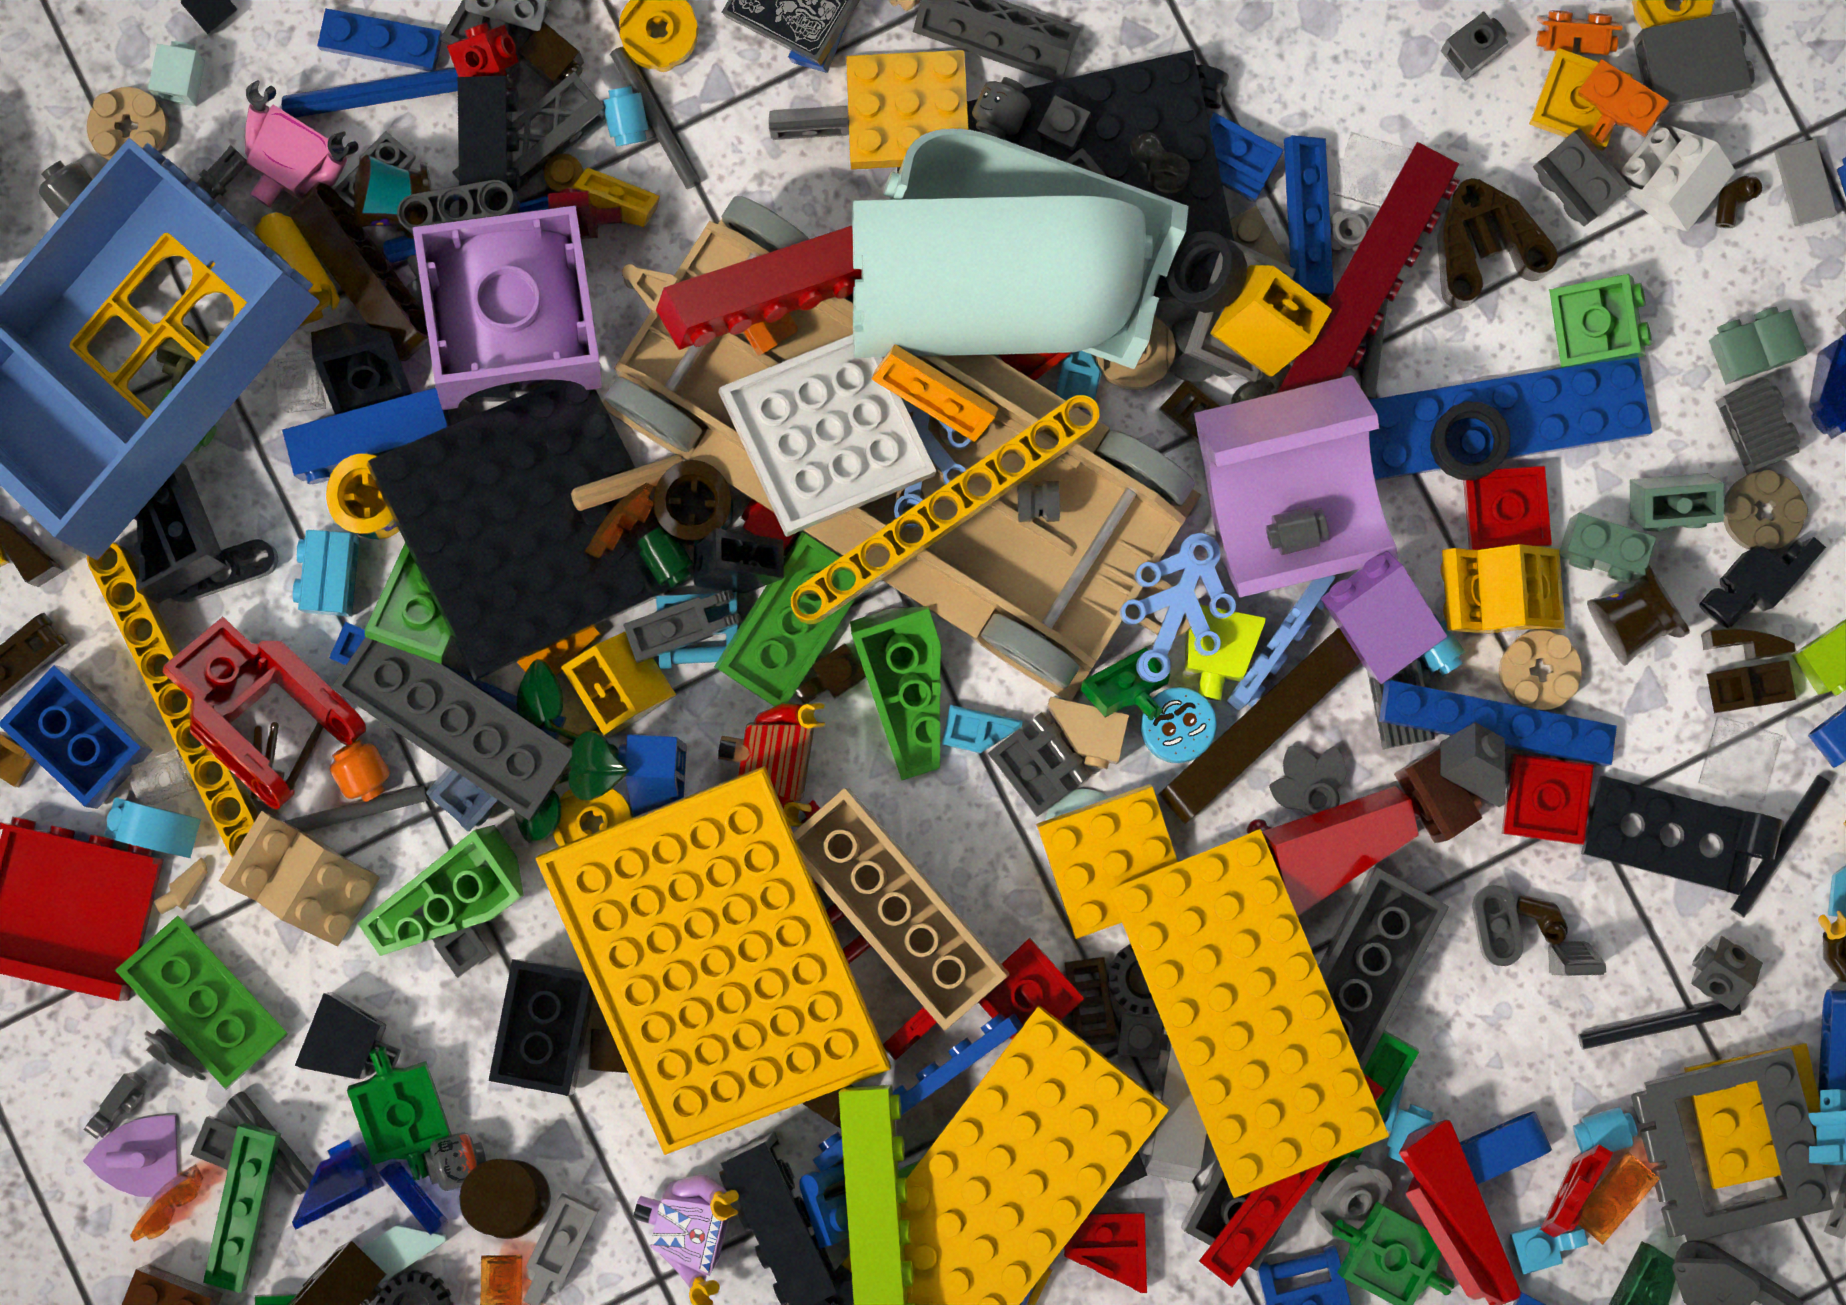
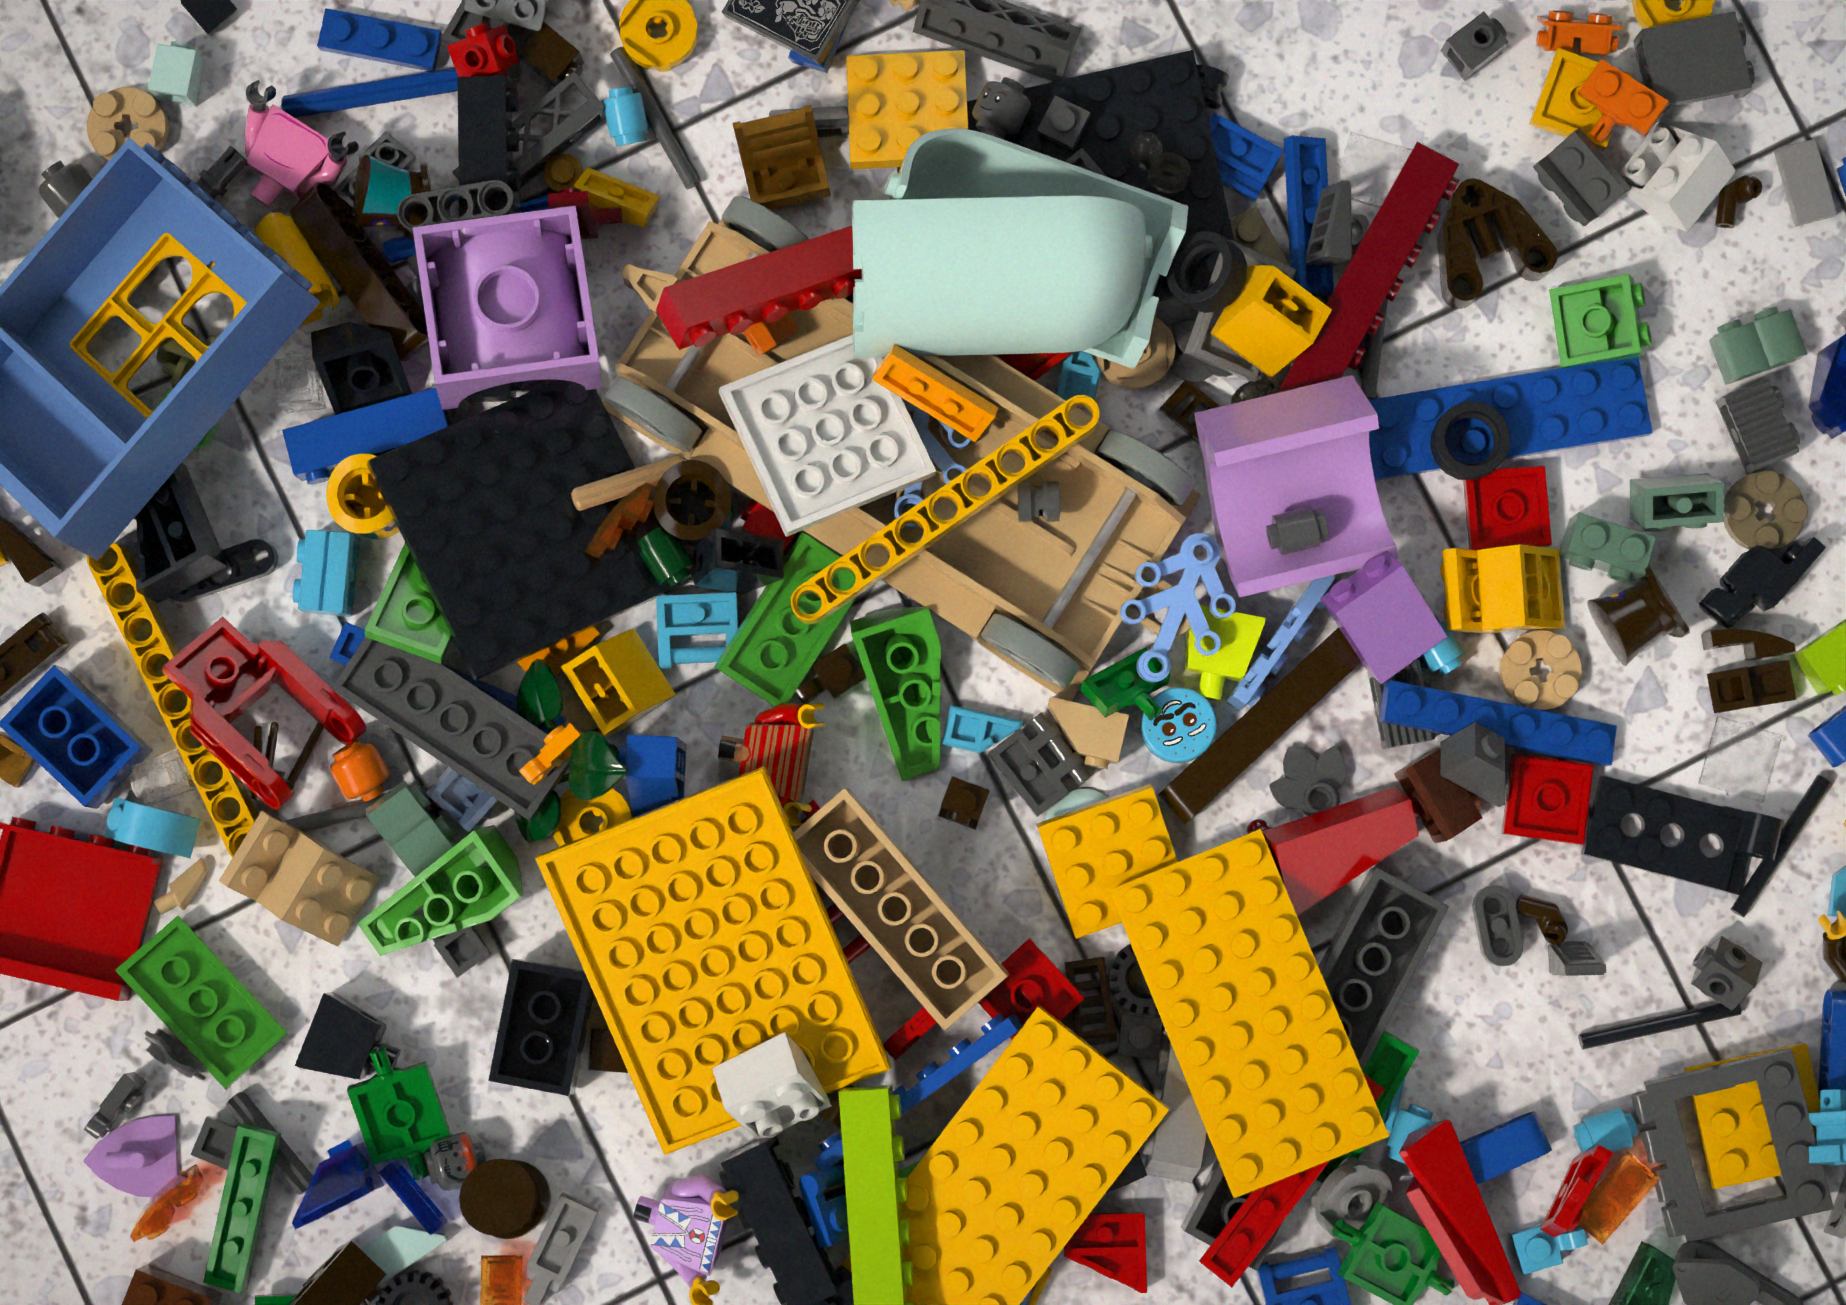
dark grey hinge [623,590,743,663] -> none
none -> sand green brick [365,780,456,877]
none -> light orange plate [519,723,582,786]
none -> white slope [712,1032,831,1141]
none -> pearl gold plate [732,105,831,210]
none -> dark brown brick [938,776,990,830]
none -> dark grey slope [1306,180,1352,268]

